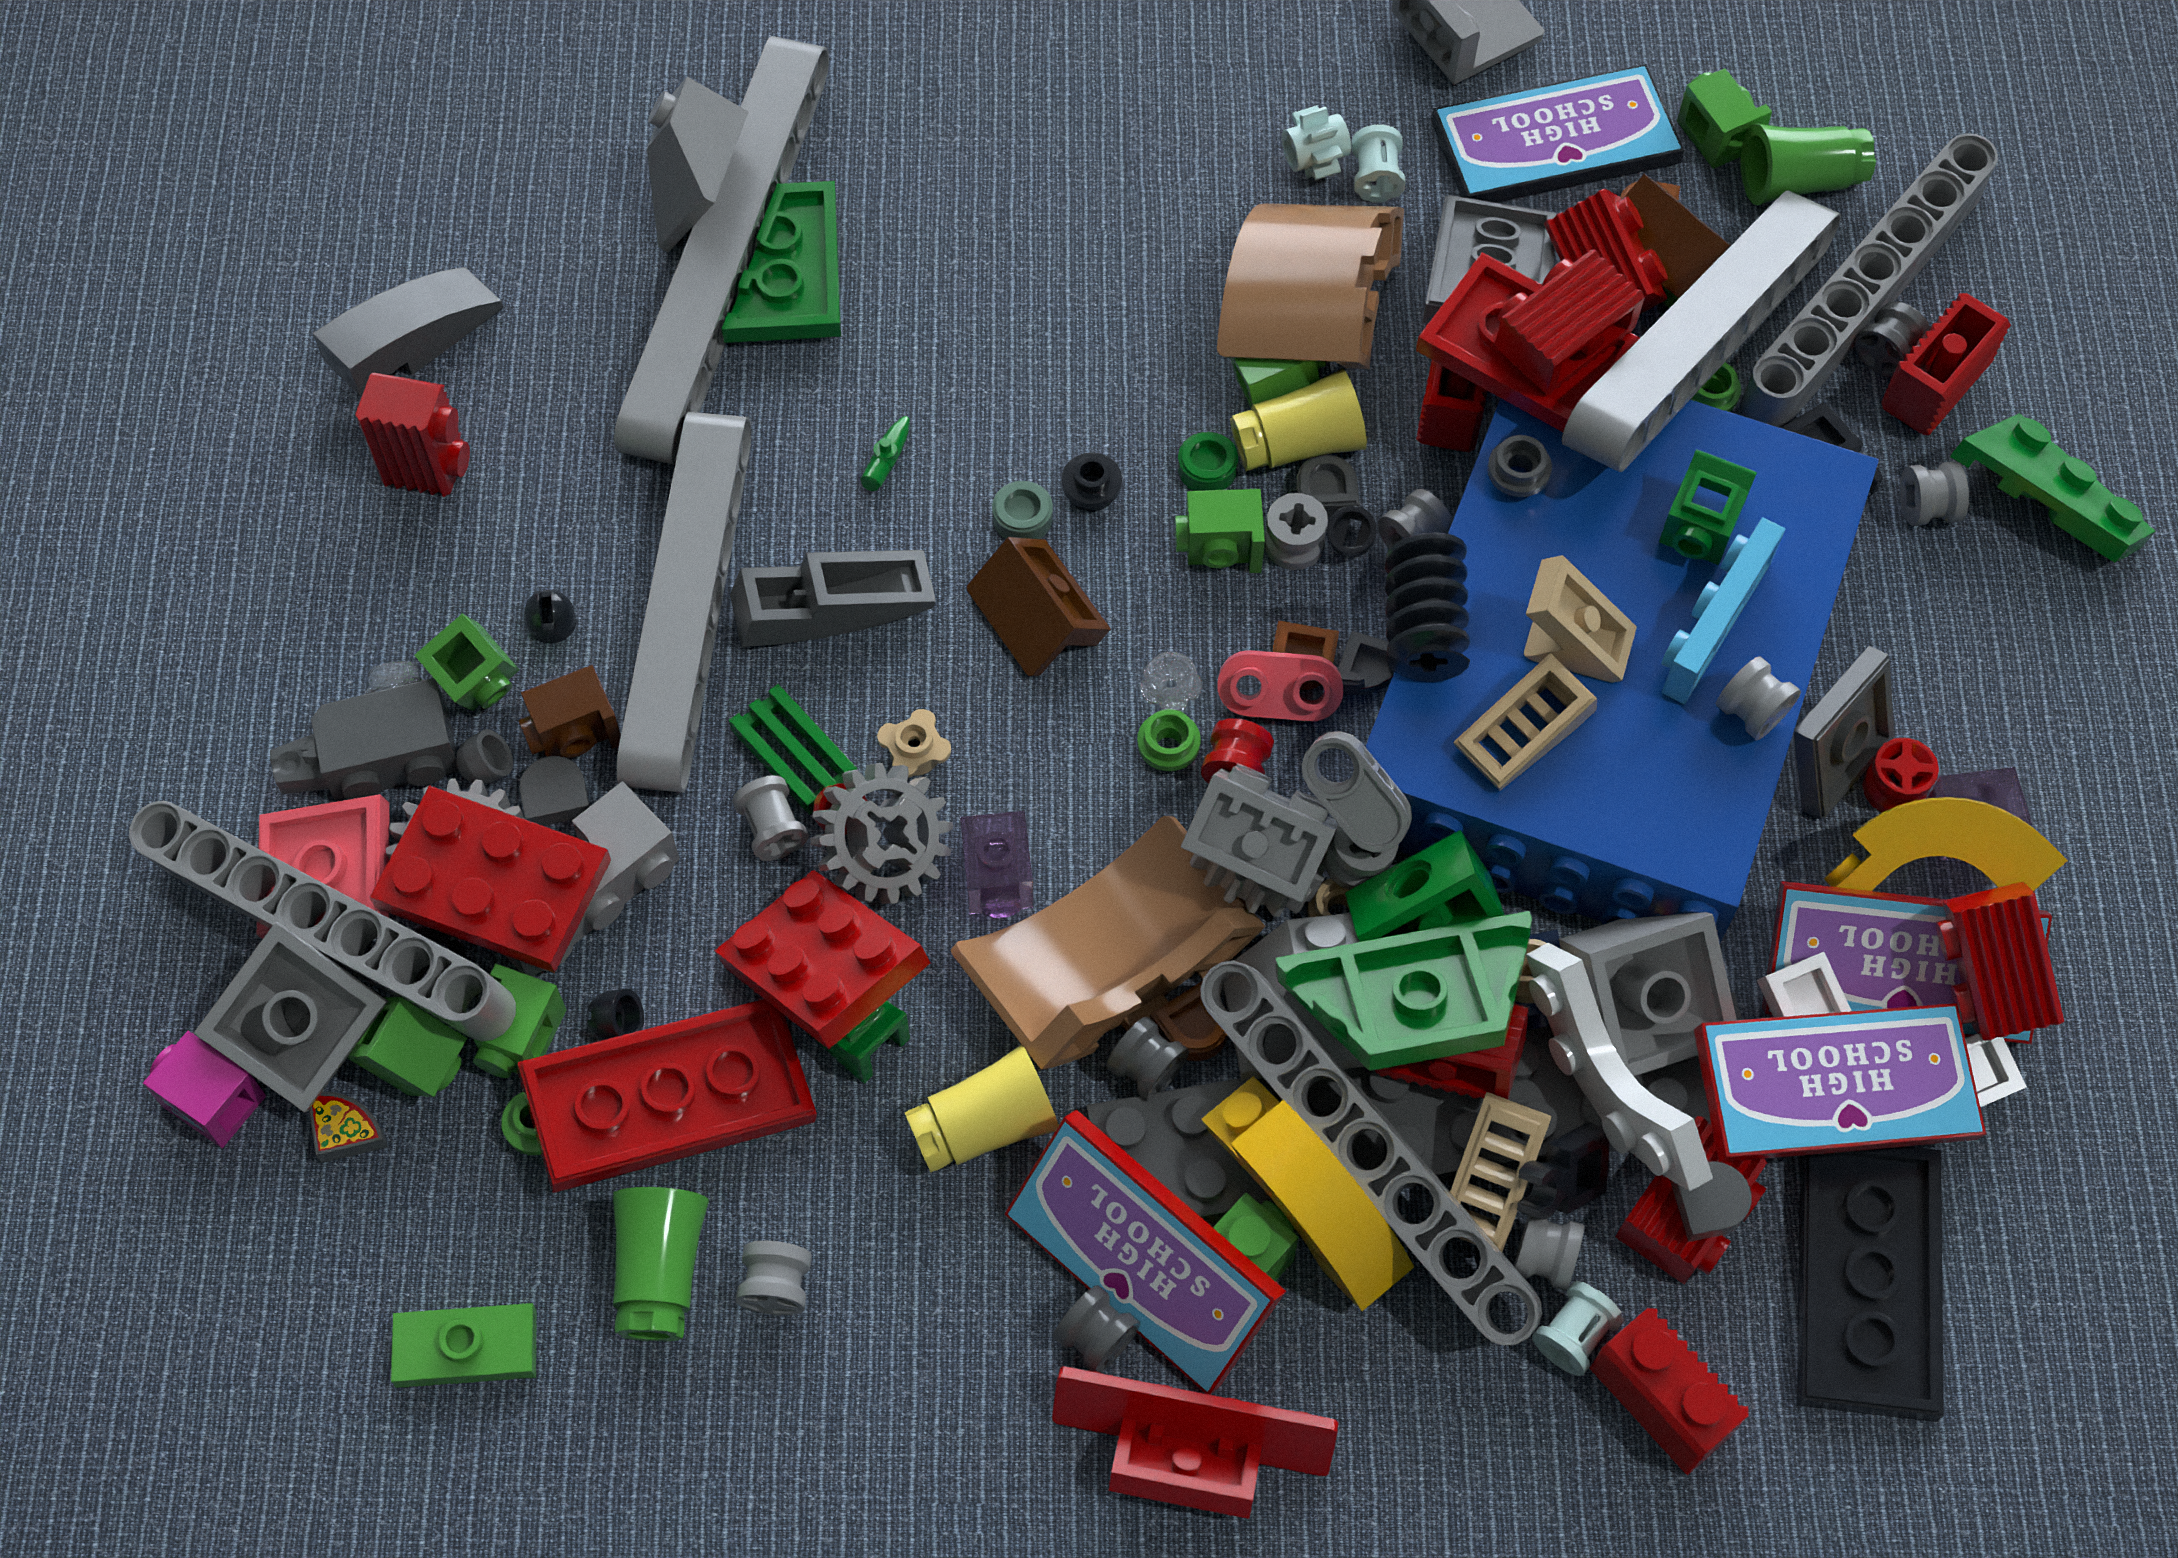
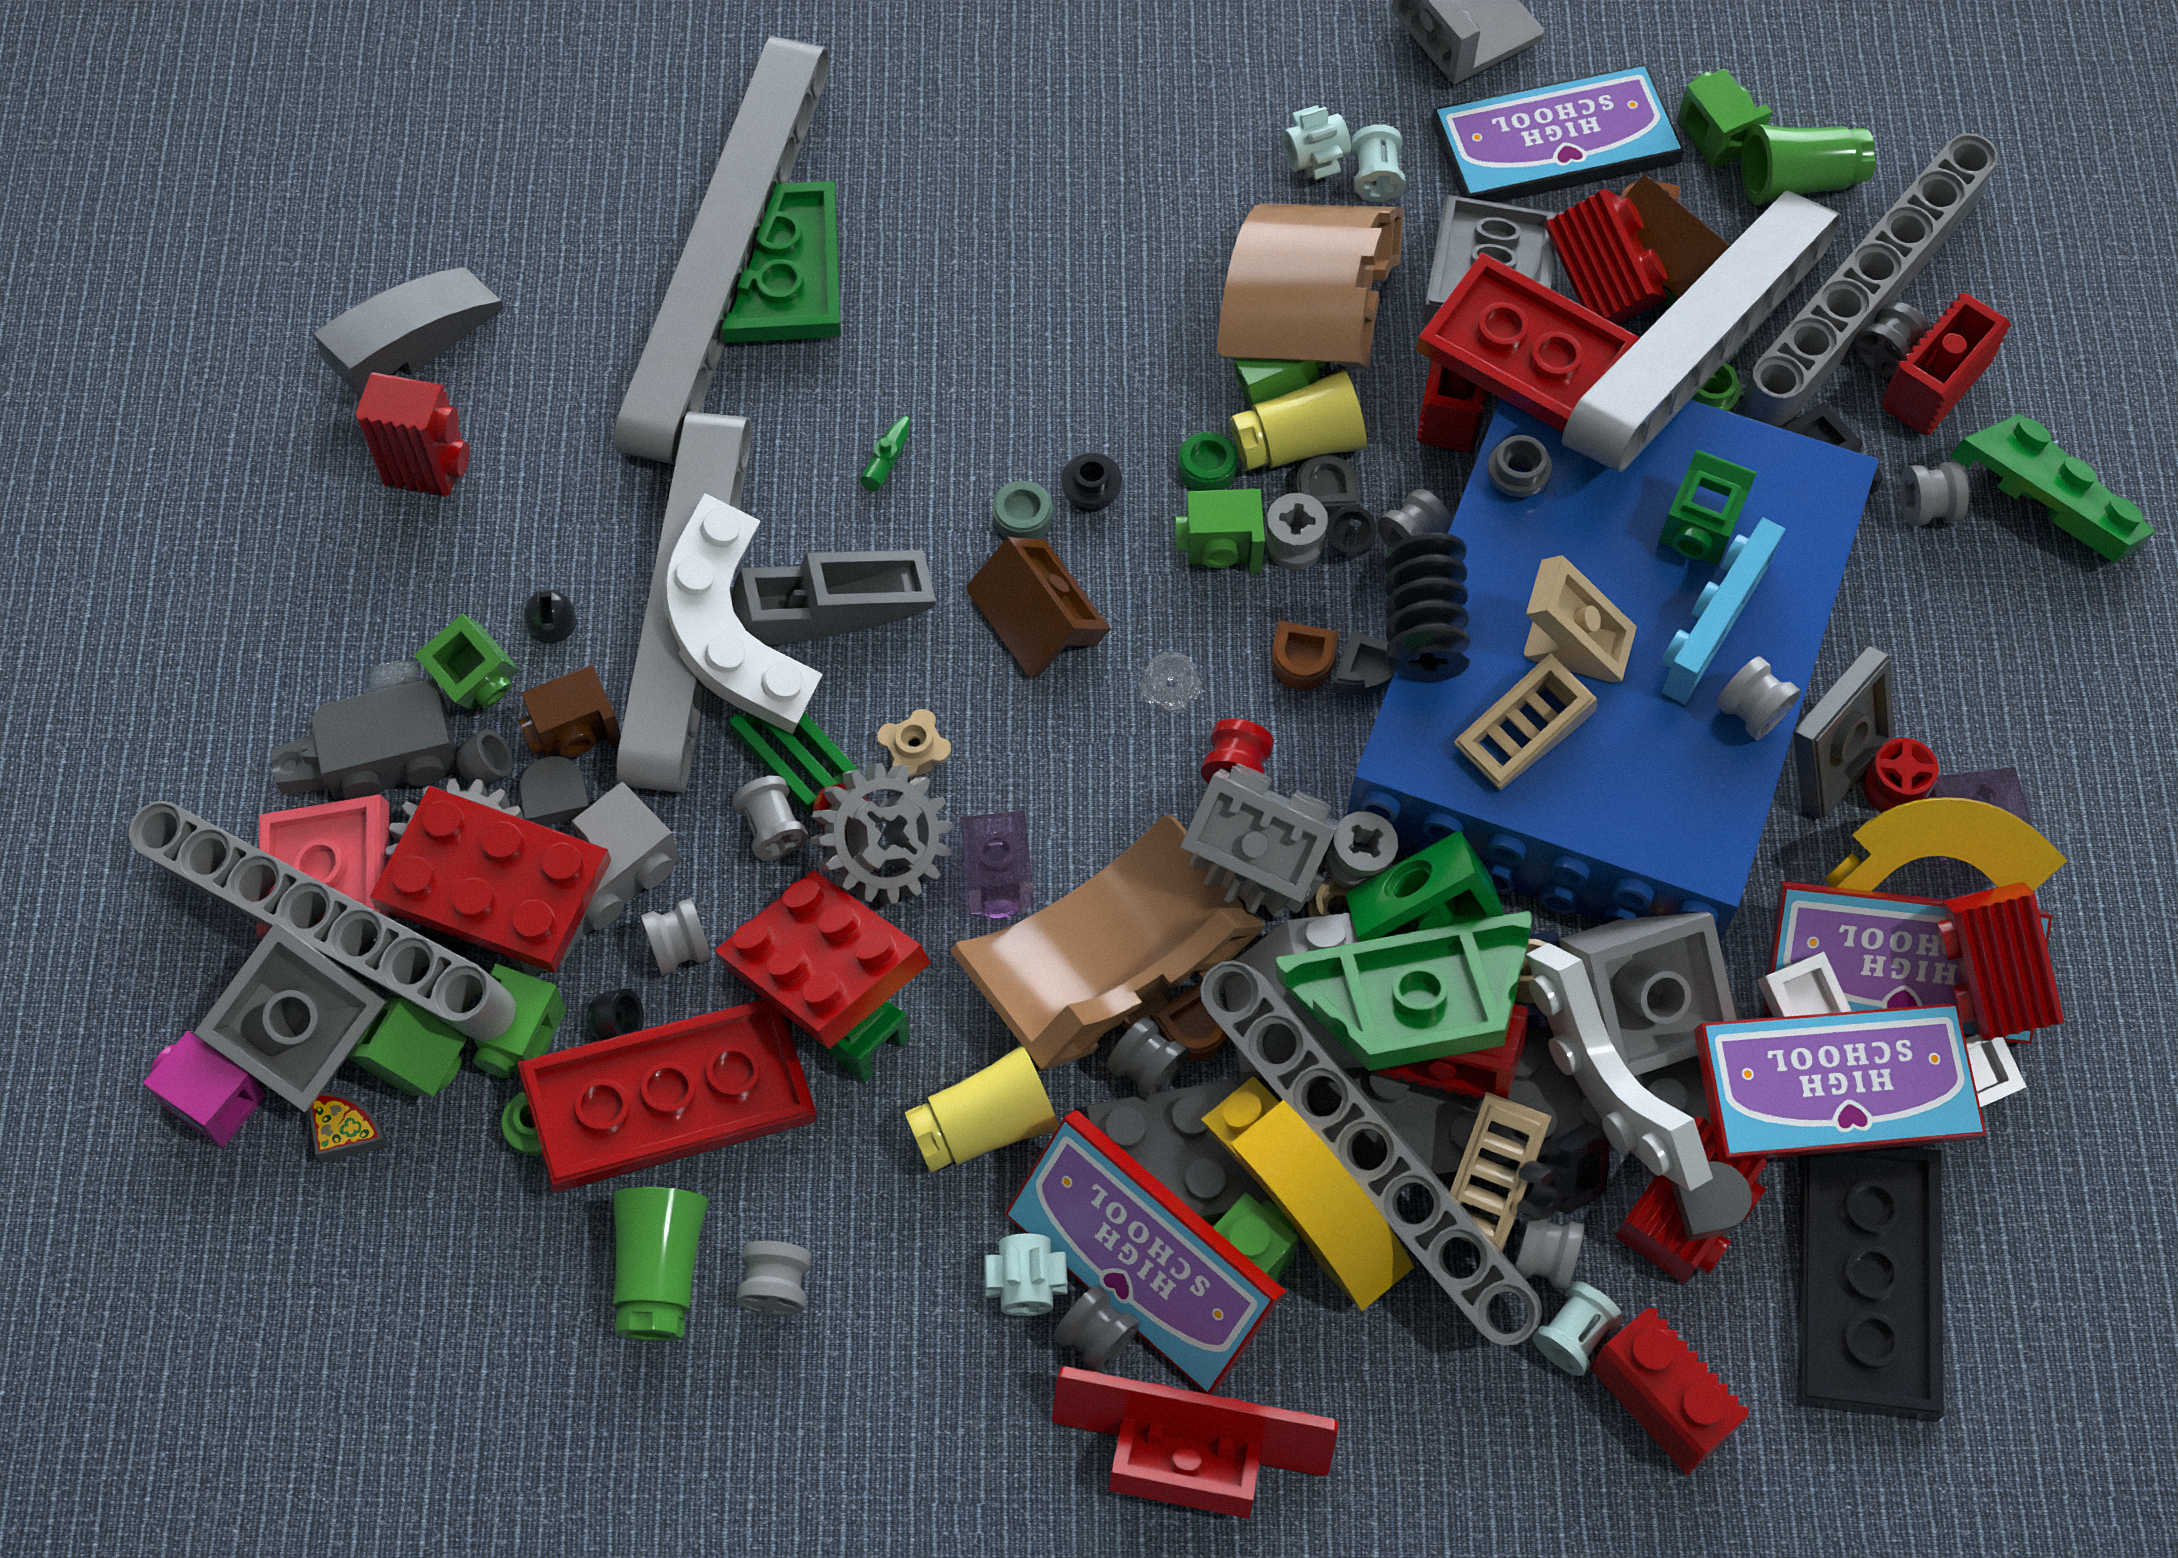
bright green plate [391,1303,537,1388] -> none
light grey slope [647,77,749,252] -> none
bright green plate [1137,709,1201,771] -> none
coral plate [1217,650,1343,721] -> none
light grey piece [1302,731,1412,852] -> none
red brick [1494,250,1645,395] -> none
none -> light grey wheel [641,898,712,976]
none -> white plate [663,493,823,734]
none -> light aqua gear [984,1233,1067,1316]

